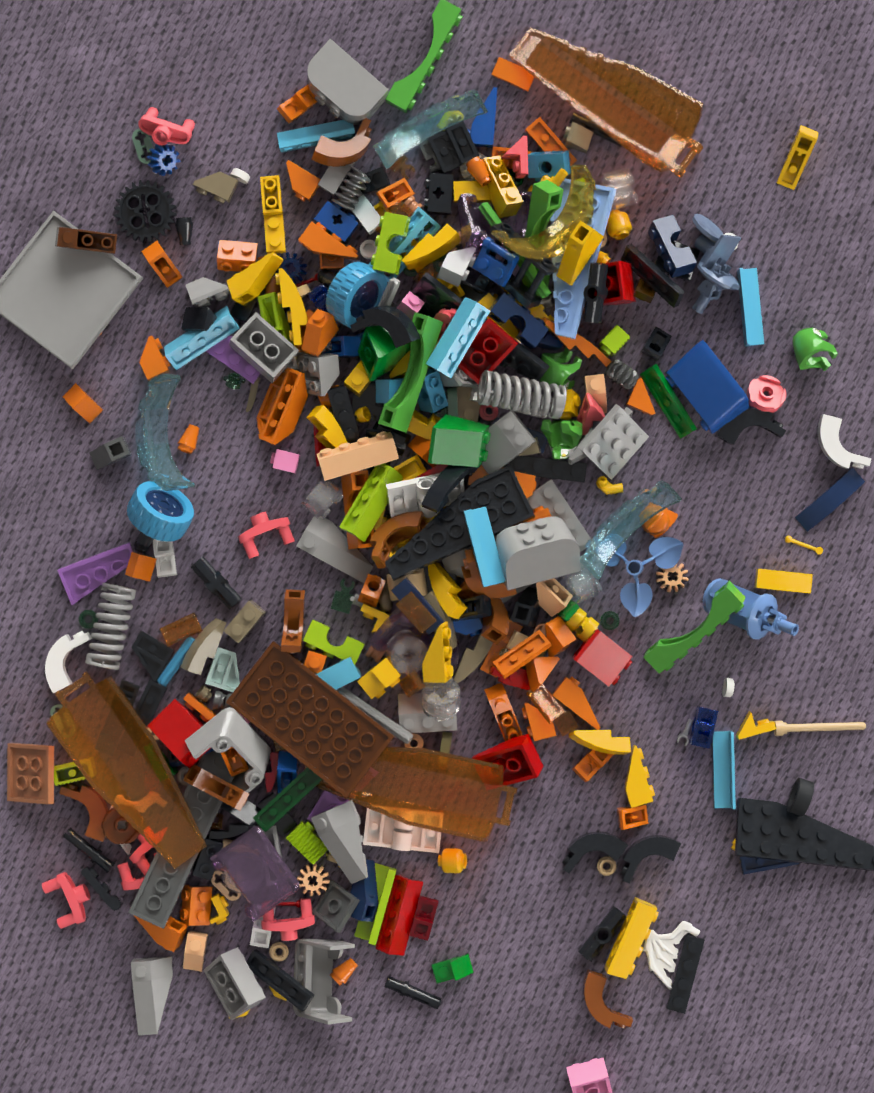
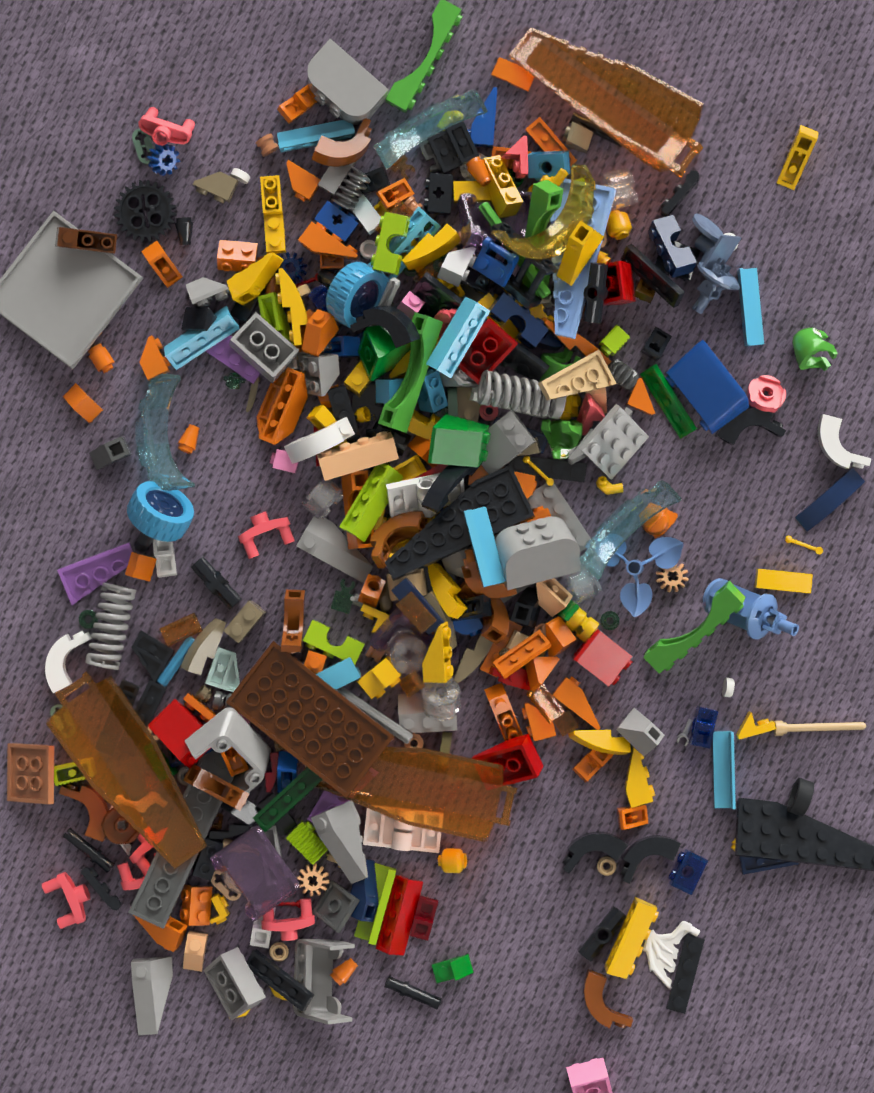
none -> orange brick [88,343,115,373]
none -> nougat wheel [255,134,279,157]
none -> white arch [284,417,355,464]
none -> yellow hinge [523,456,554,486]
none -> tan wing [538,350,617,401]
none -> light grey slope [616,708,665,756]
none -> black hinge [660,170,700,217]
none -> clear blue brick [668,849,708,895]

